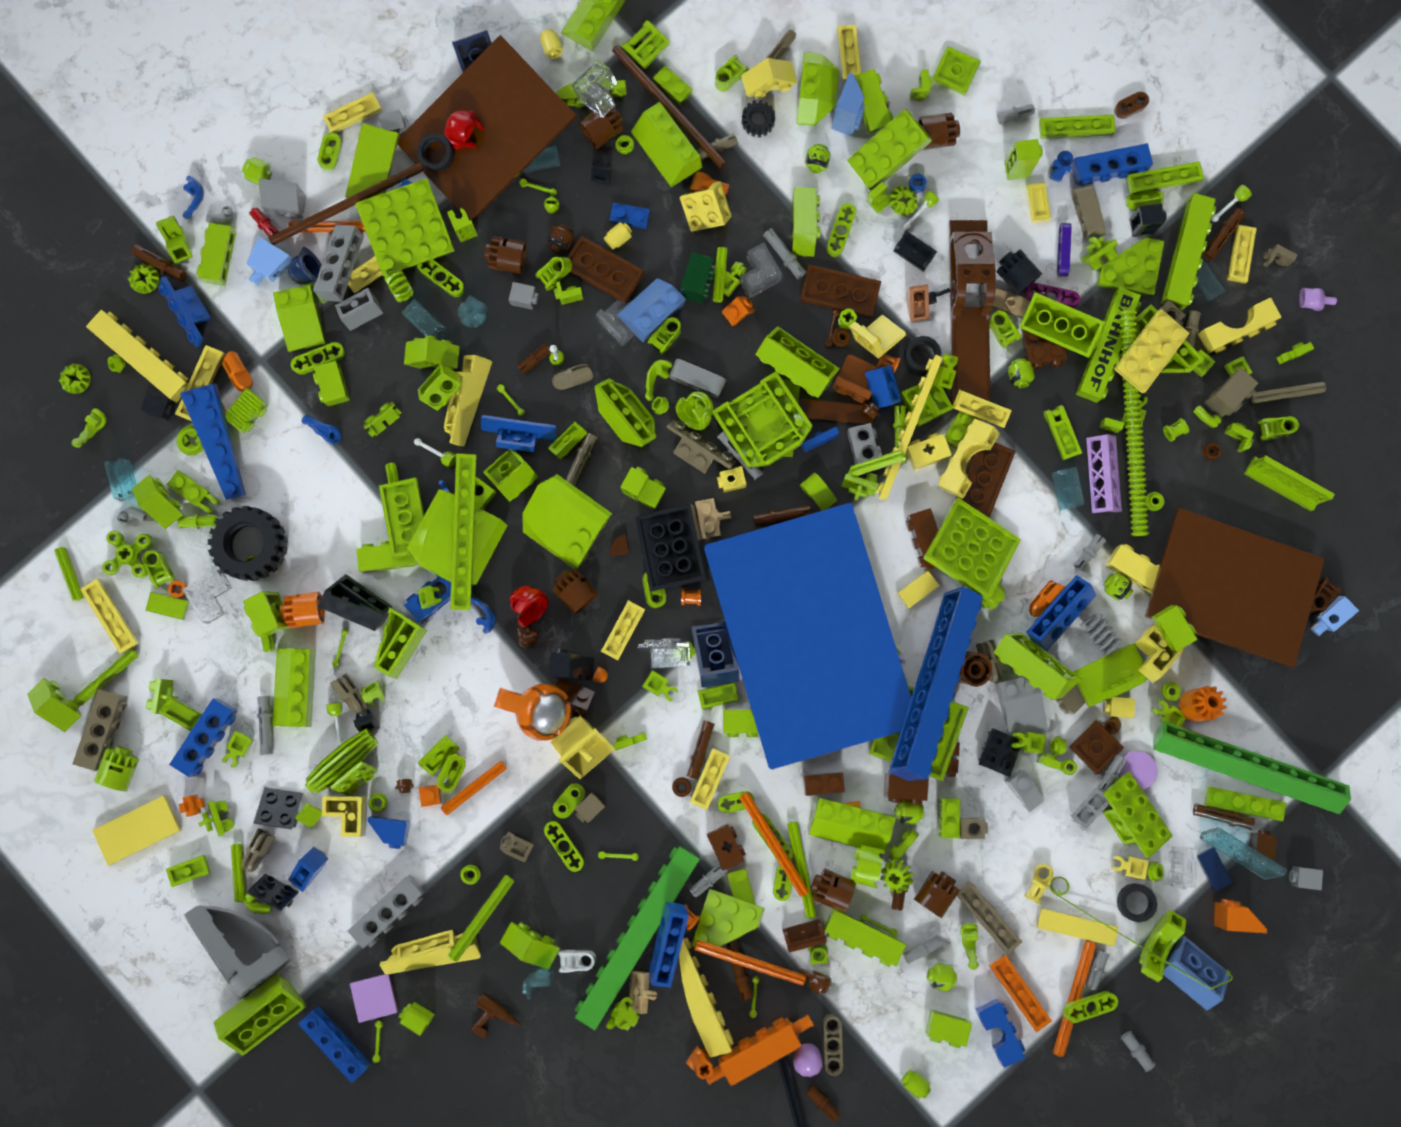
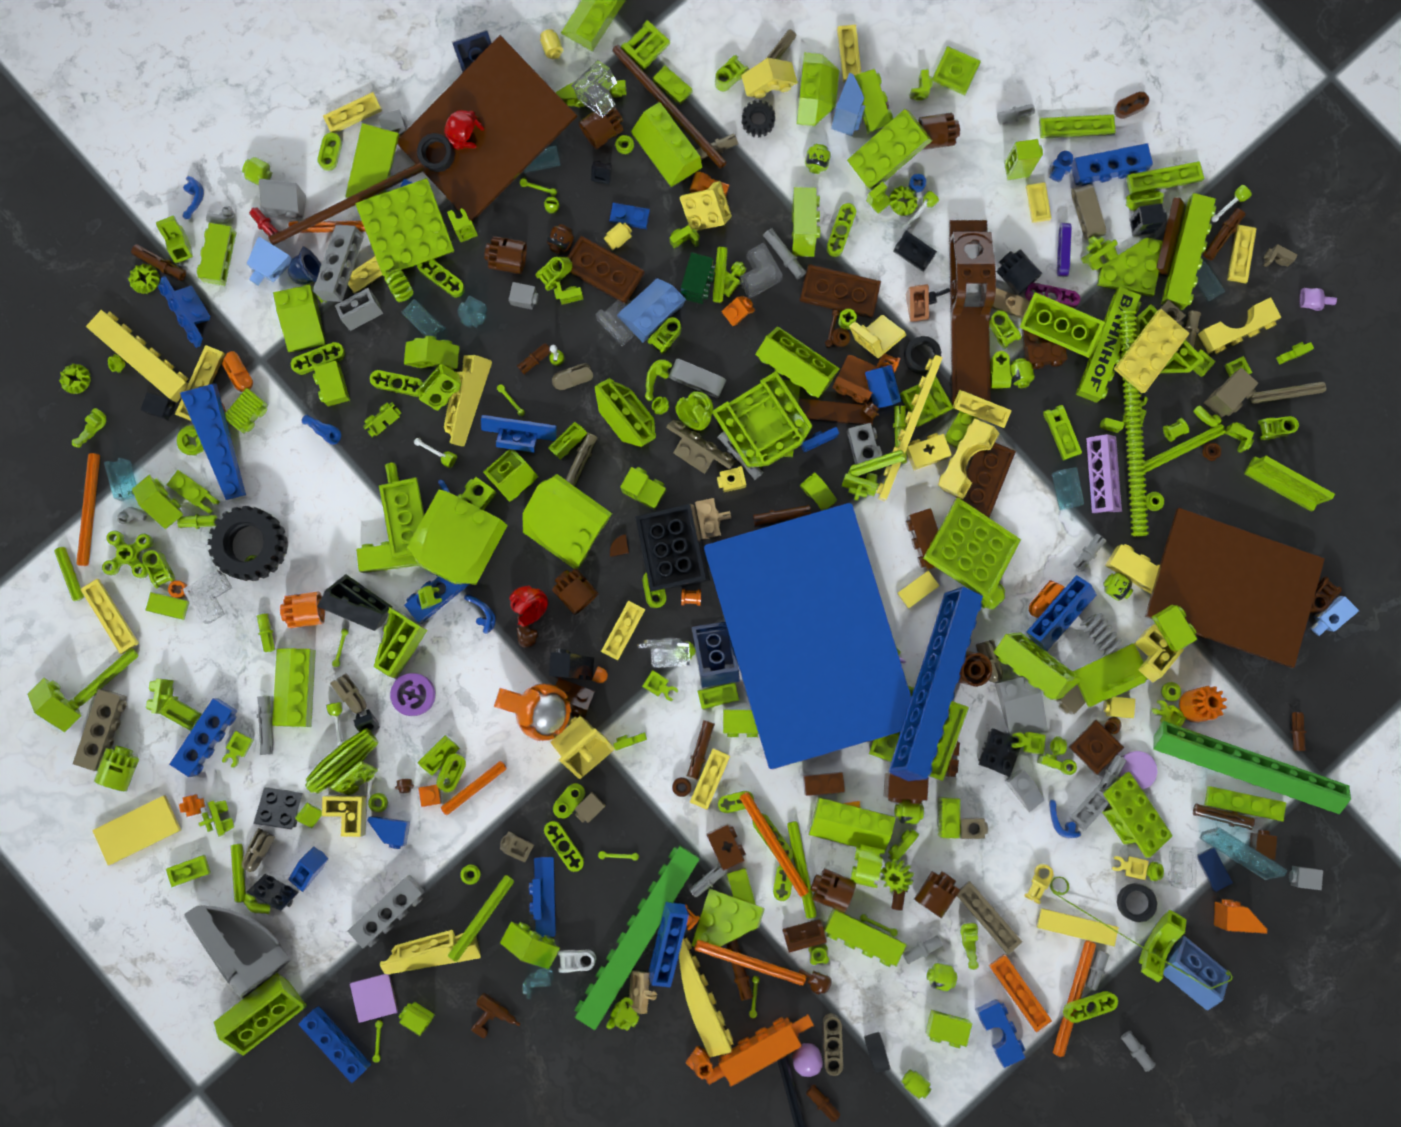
lime slope [243,591,289,636] -> none
lime tile [361,680,385,707] -> none
lime plate [450,454,476,611] -> none
lime plate [933,354,958,389] -> none
none -> orange axle [76,453,100,566]
none -> lime beam [370,370,423,397]
none -> medium lavender wheel [390,673,436,716]
none -> blue bracket [529,857,556,937]
none -> lime bracket [670,225,700,249]
none -> black tyre [864,1032,890,1073]
none -> lime piece [990,351,1011,388]
none -> blue piece [1049,800,1081,838]
none -> lime axle [1143,424,1226,472]
none -> reddish brown tile [1156,197,1186,276]
none -> reddish brown axle [1290,712,1307,751]

